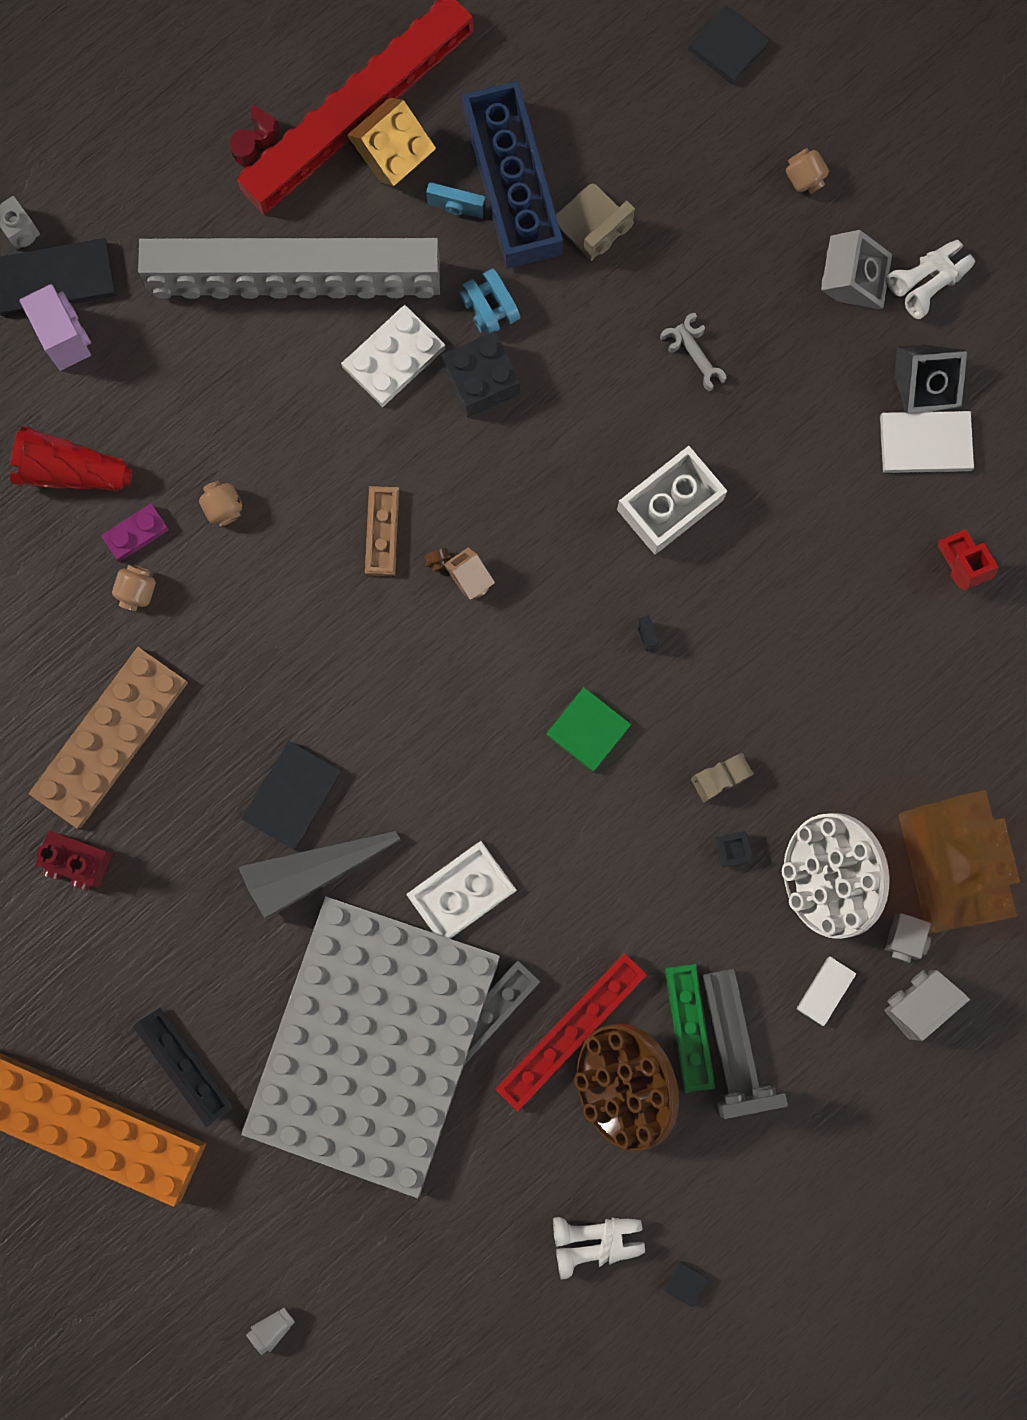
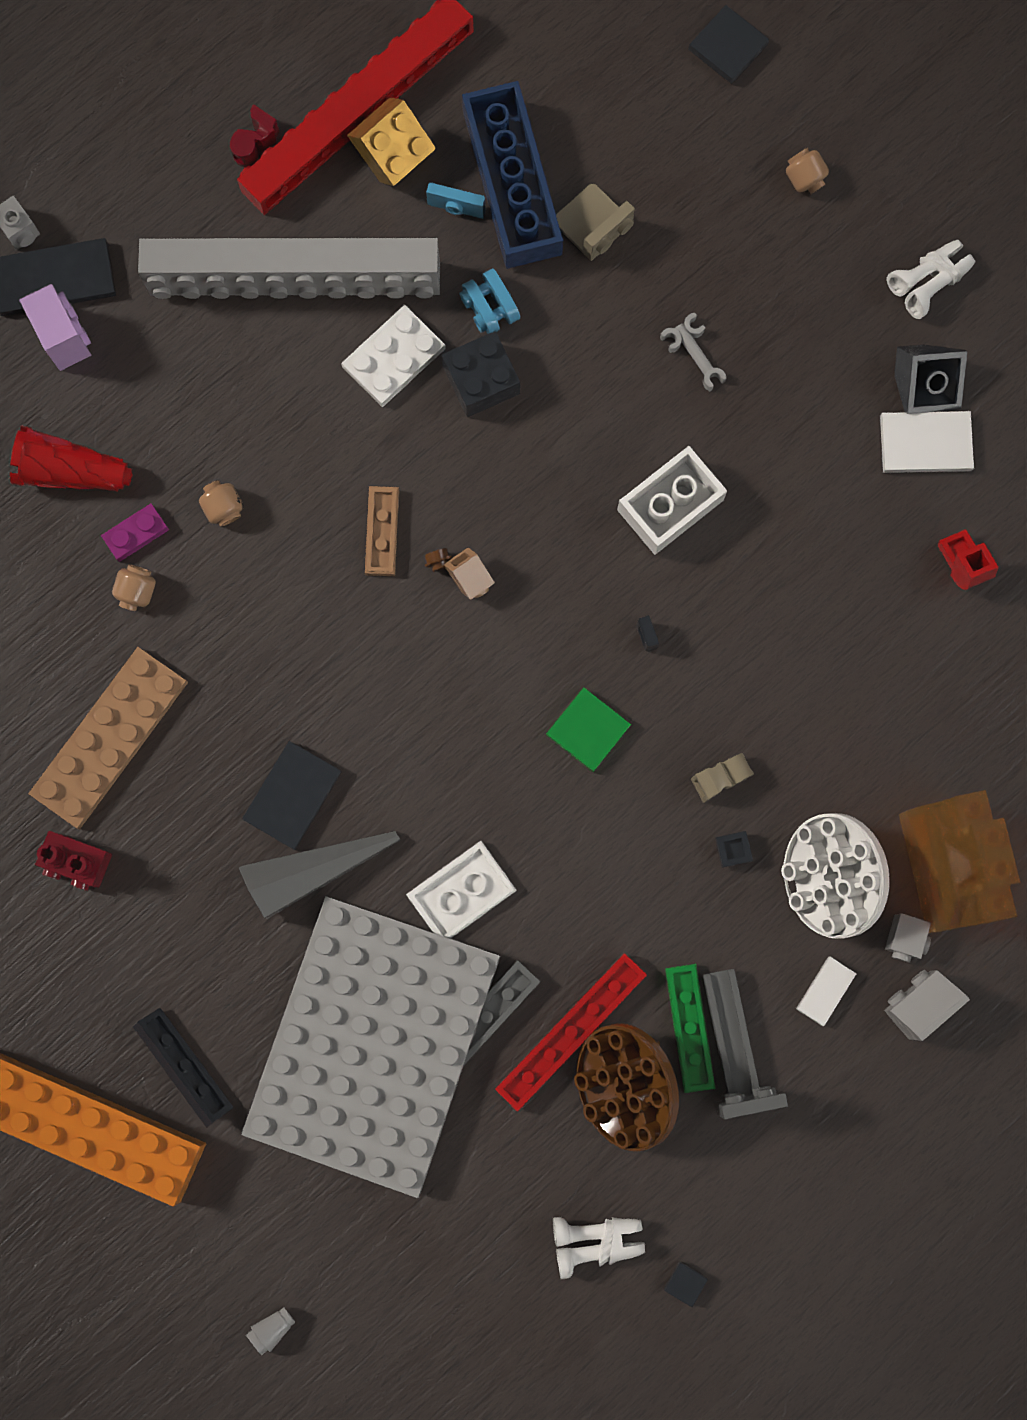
light grey slope [821,230,892,309] -> none

